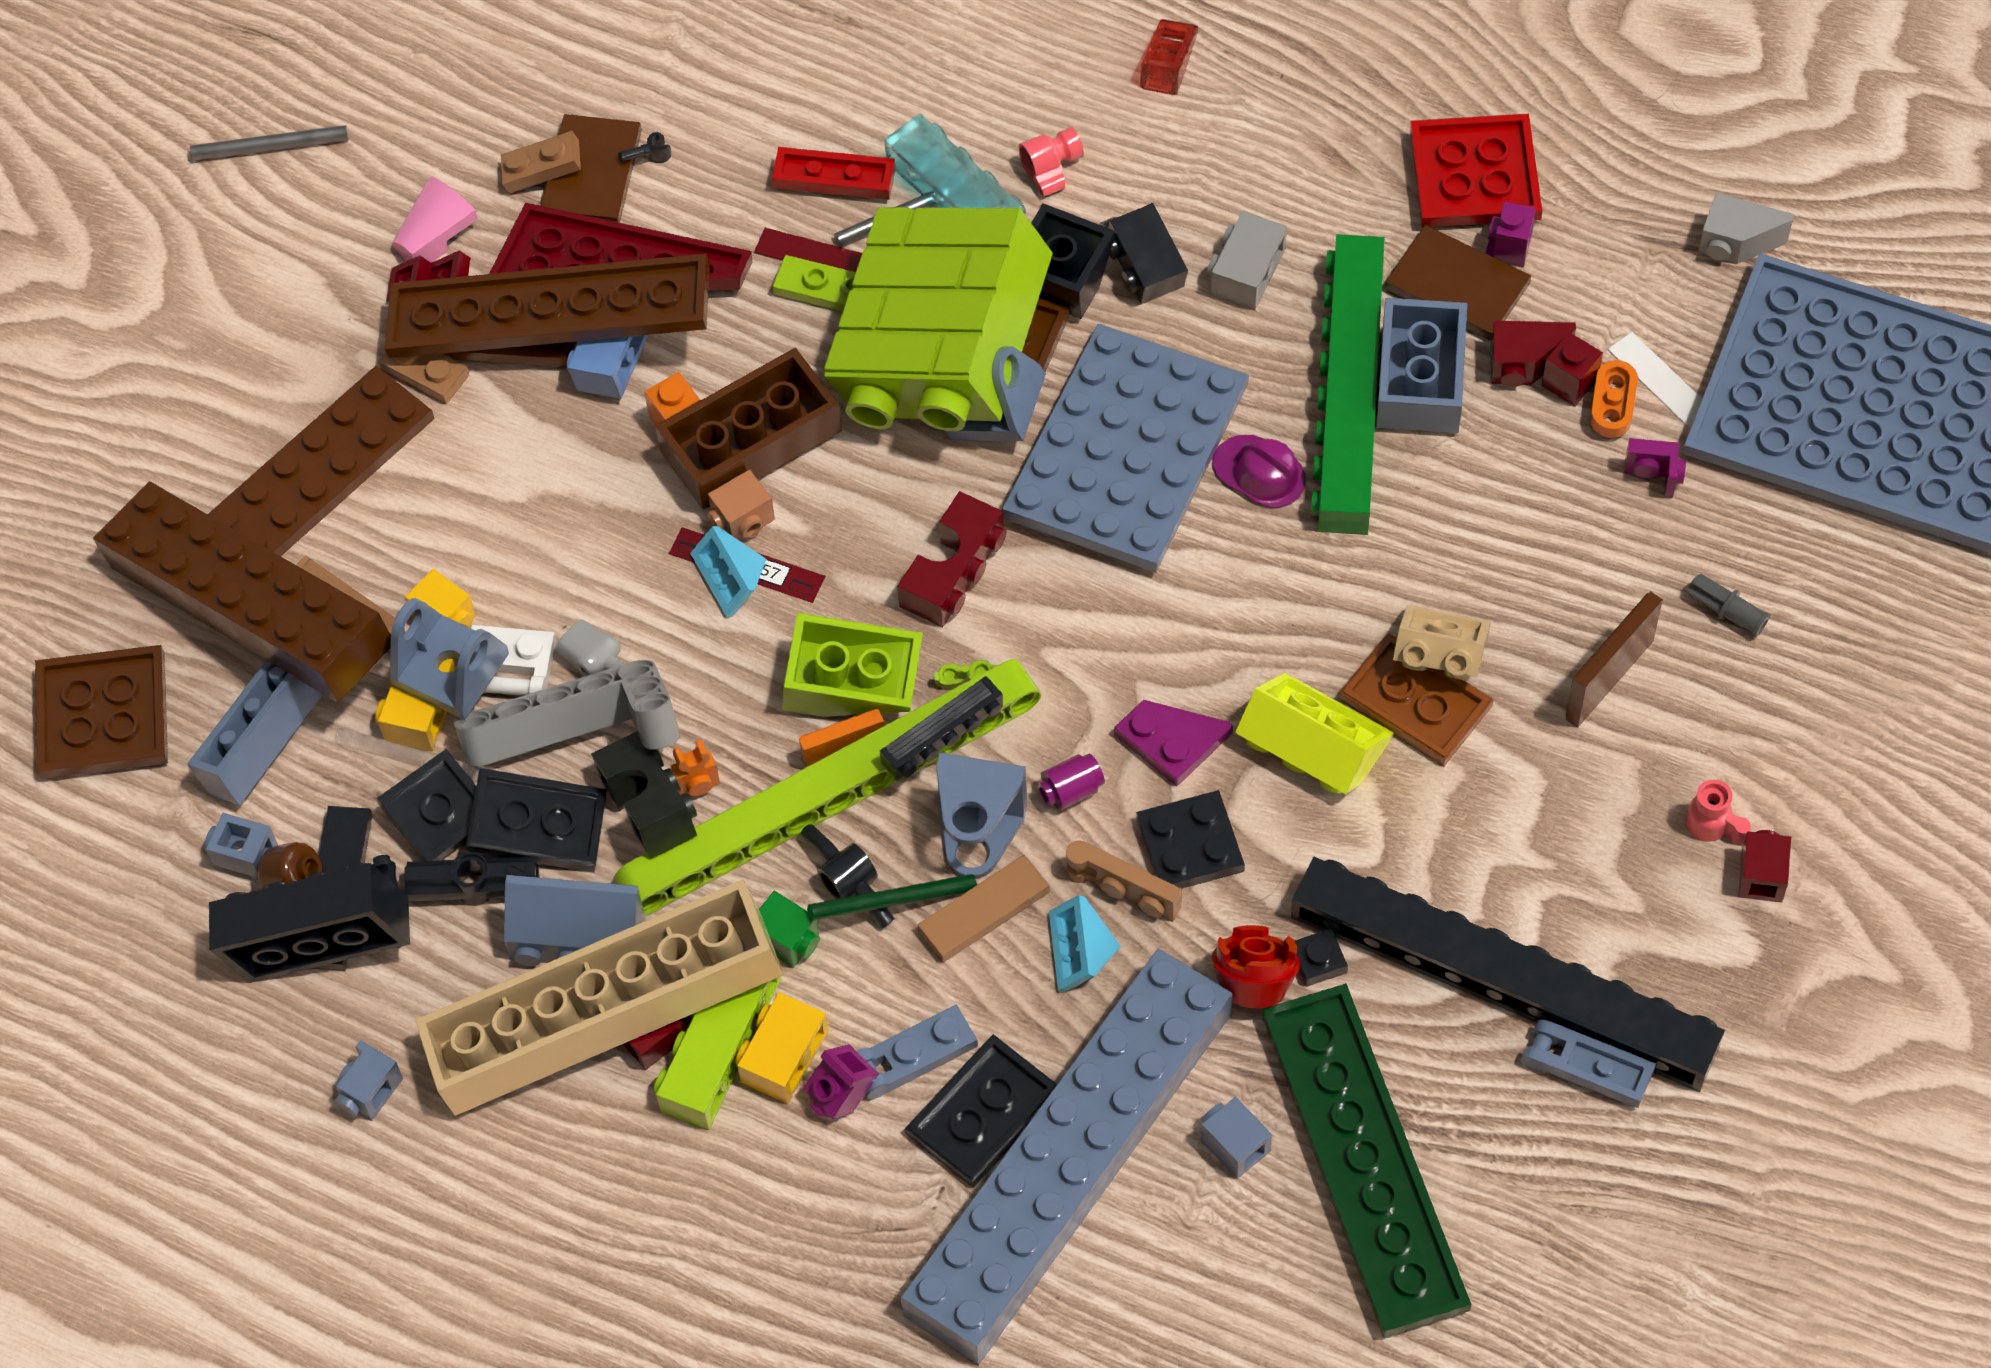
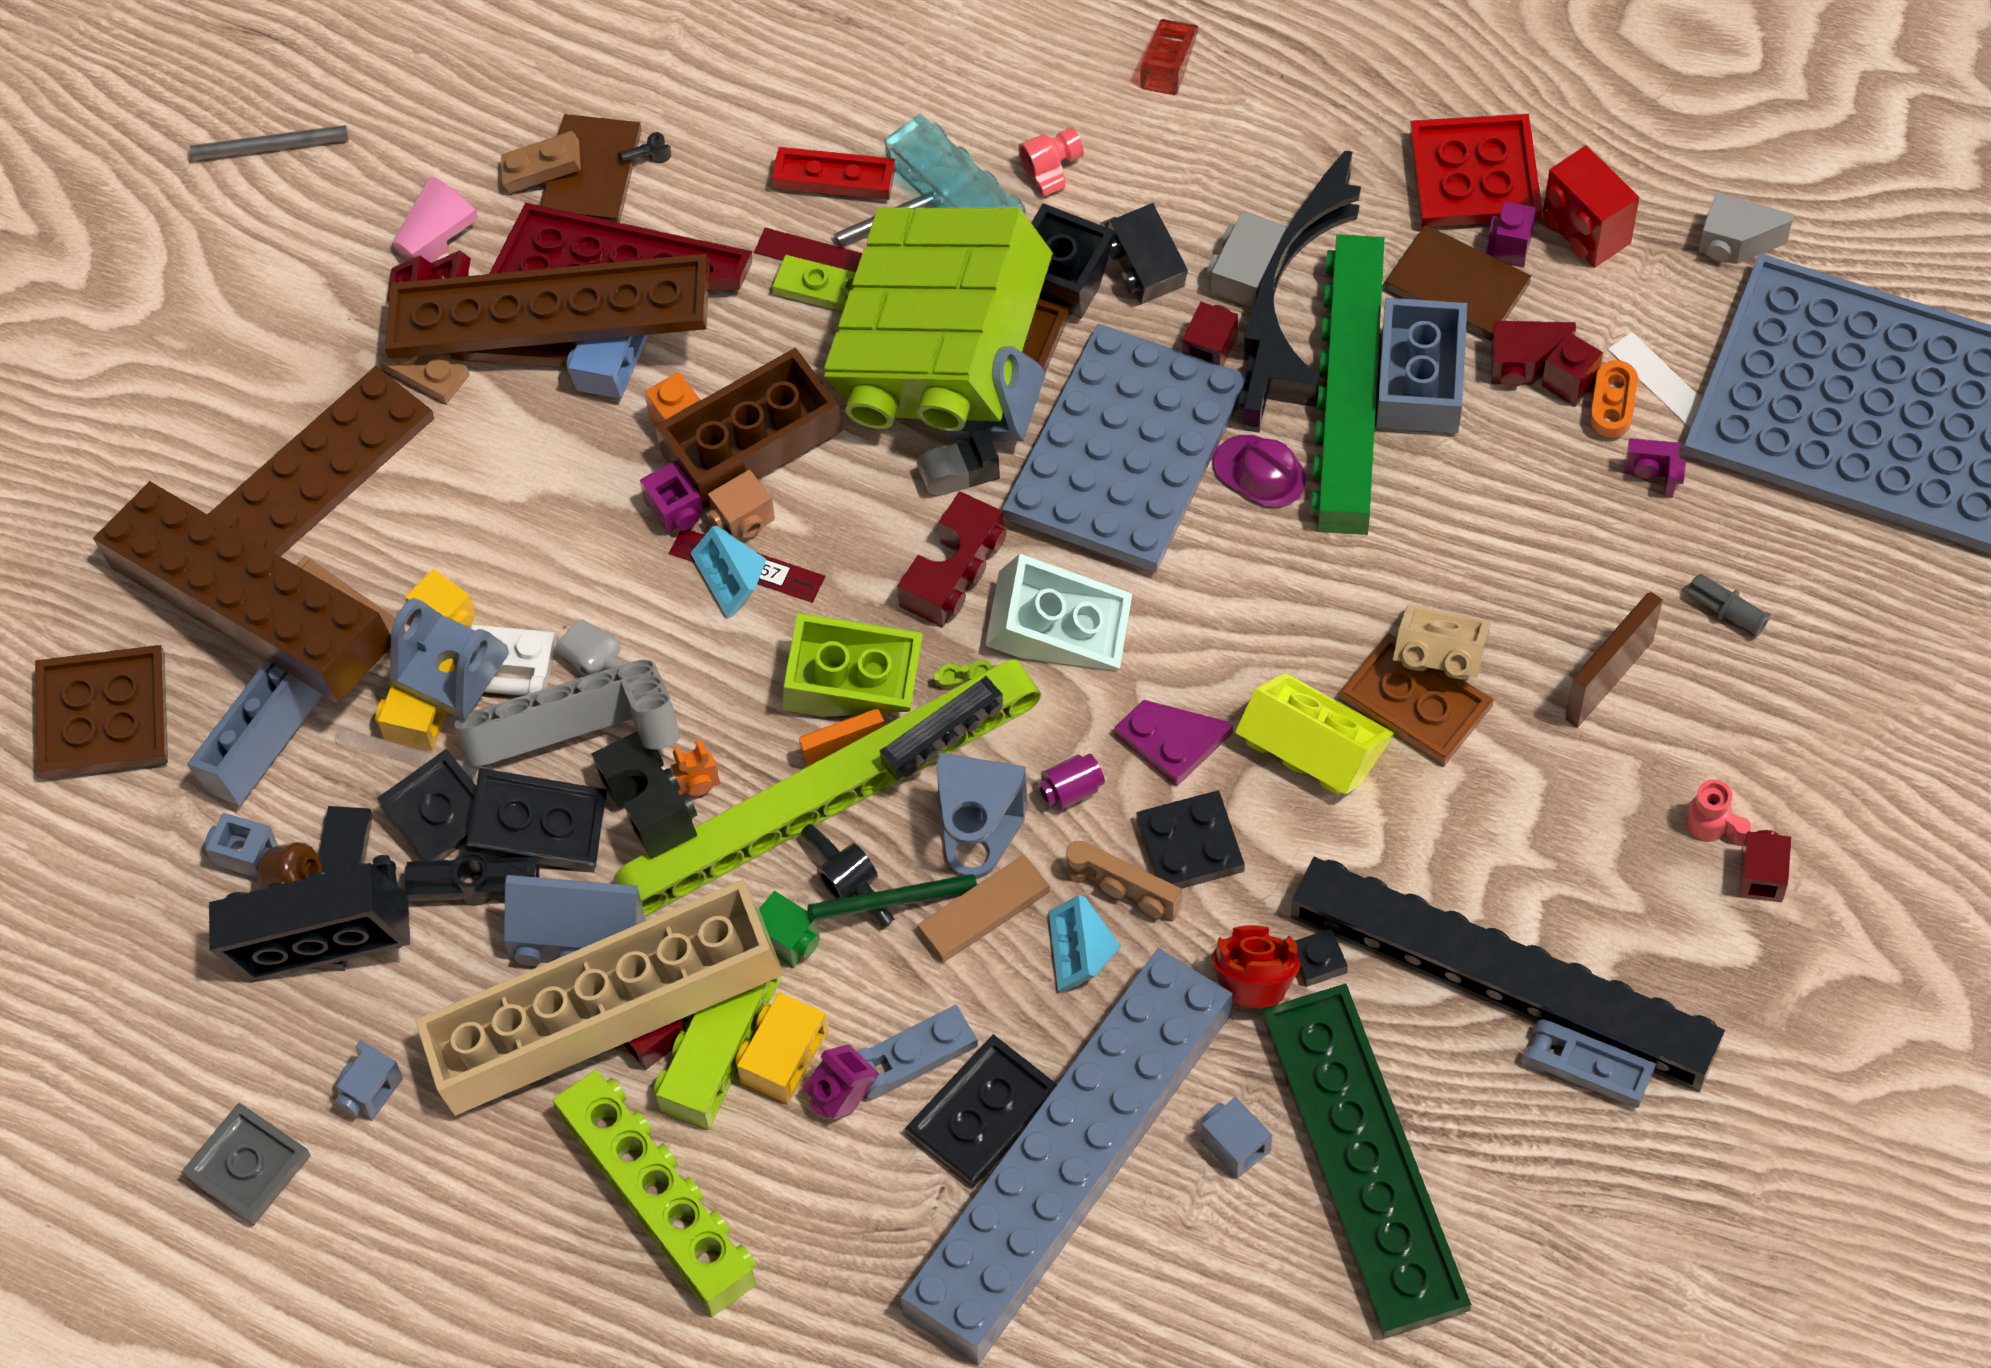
none -> dark grey plate [181,1103,311,1225]
none -> lime brick [552,1069,757,1317]
none -> magenta brick [640,461,703,532]
none -> leg [916,428,1000,496]
none -> light aqua slope [985,554,1132,671]
none -> dark red brick [1182,301,1238,366]
none -> black slope [1237,151,1361,433]
none -> red brick [1542,145,1640,268]

